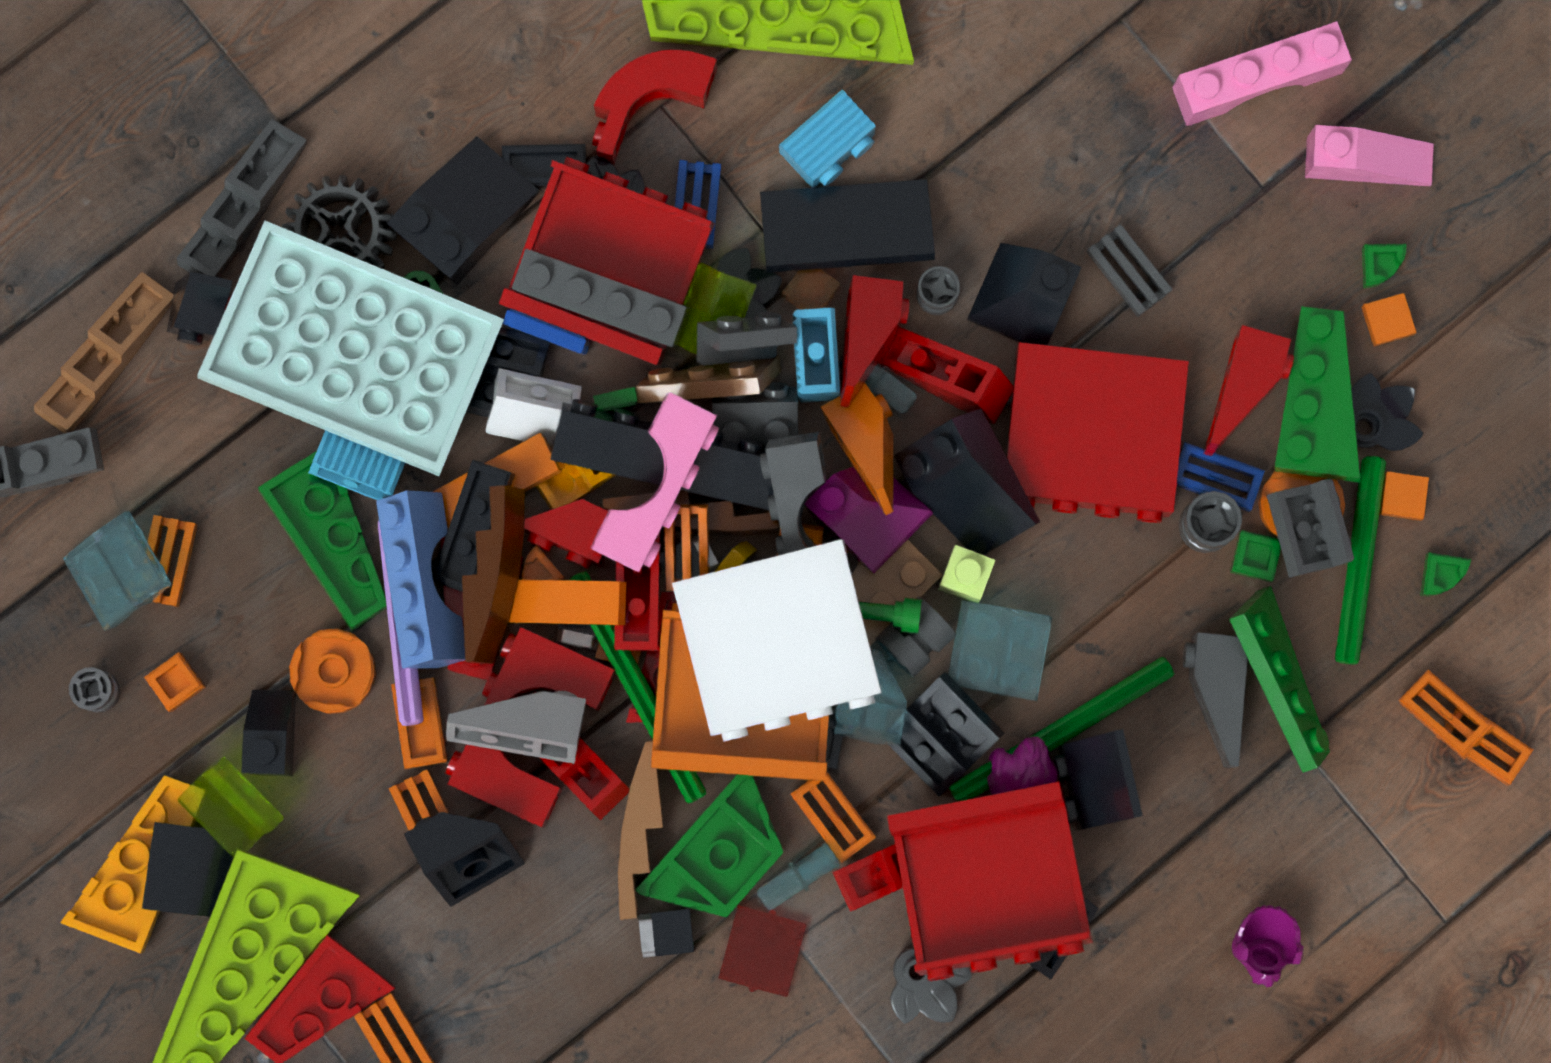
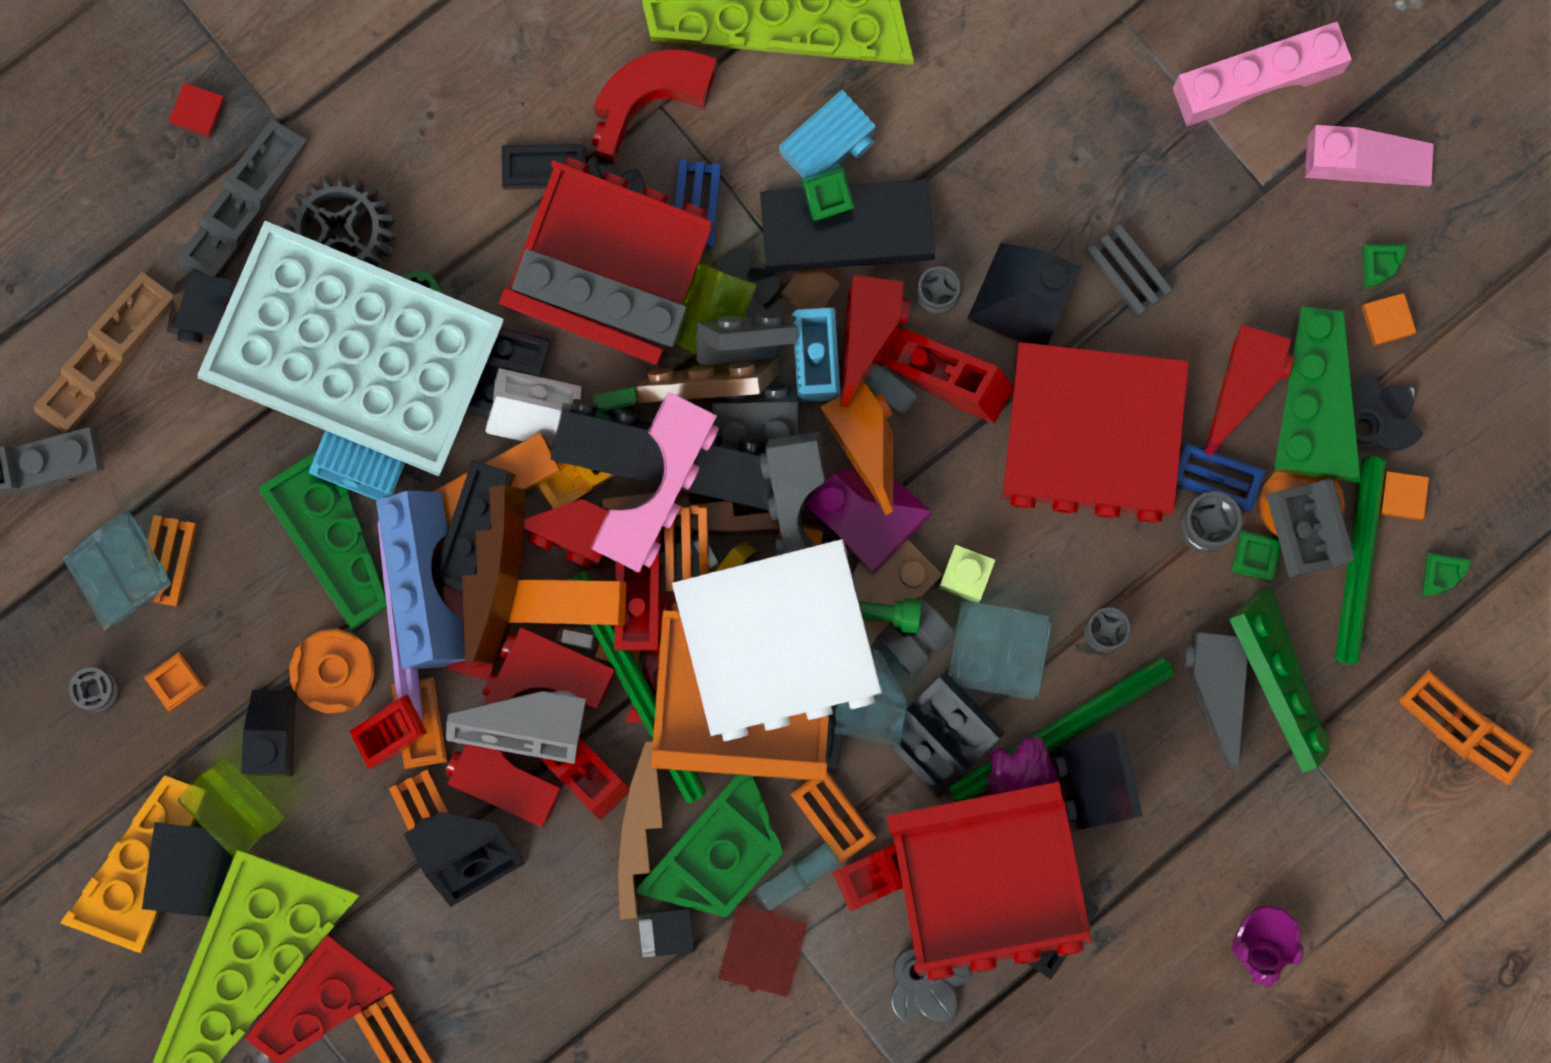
black slope [387,136,540,286] -> none
blue tile [502,309,592,354] -> none
orange tile [522,545,565,580] -> none
black slope [893,409,1040,555] -> none
none -> red tile [169,83,225,138]
none -> red slope [349,694,427,769]
none -> green tile [801,166,854,221]
none -> dark grey wheel [1084,607,1131,653]

